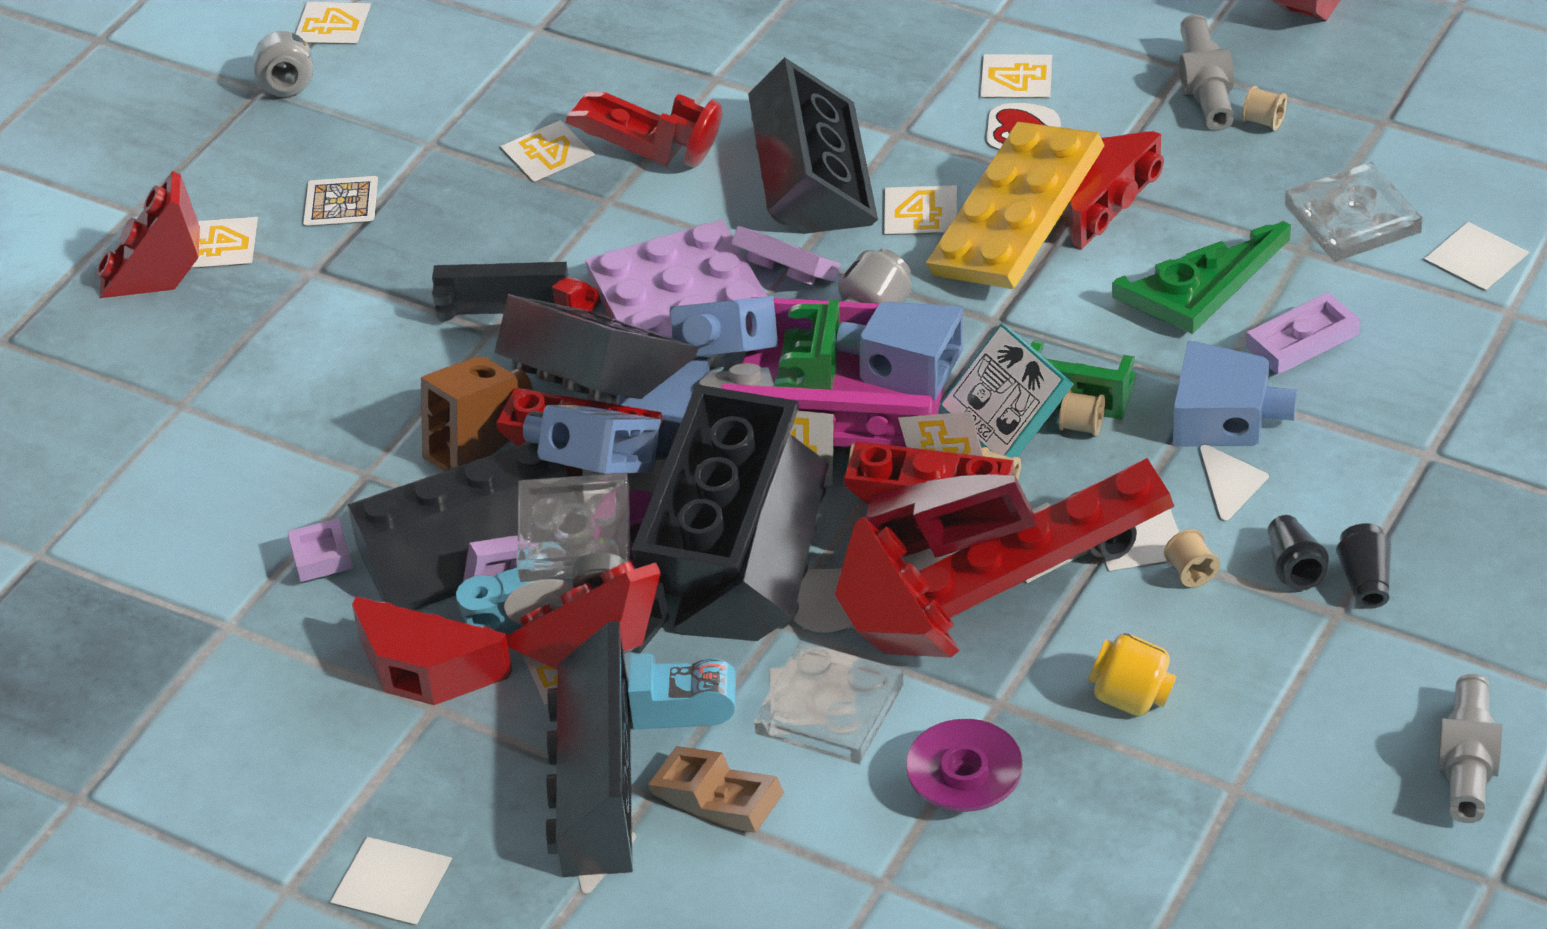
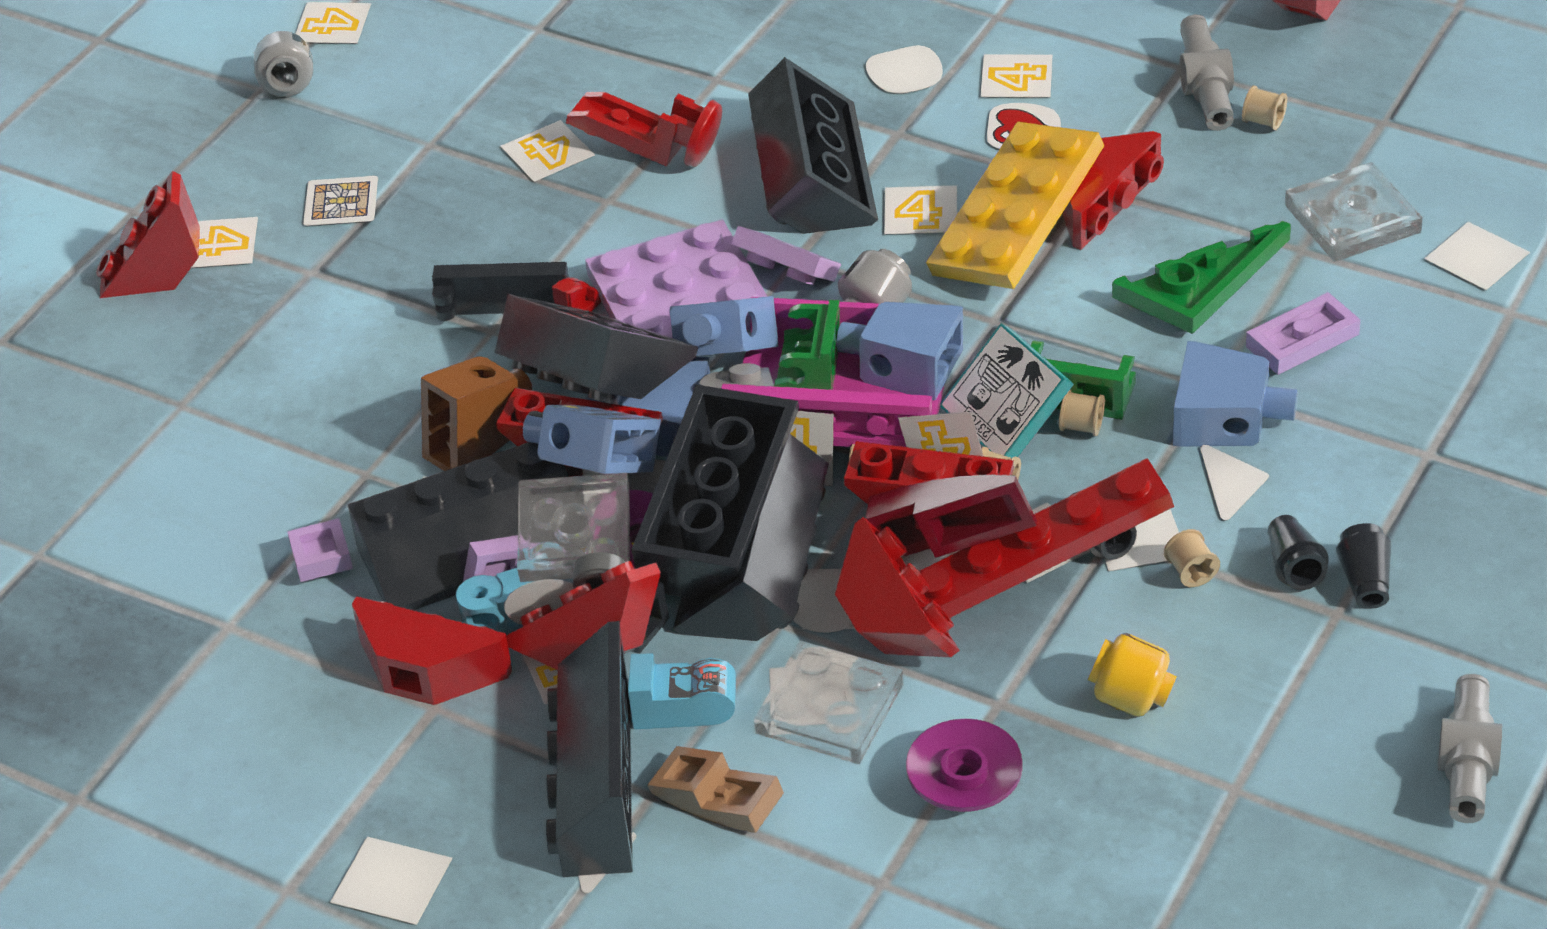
none -> white sticker [866,45,943,93]

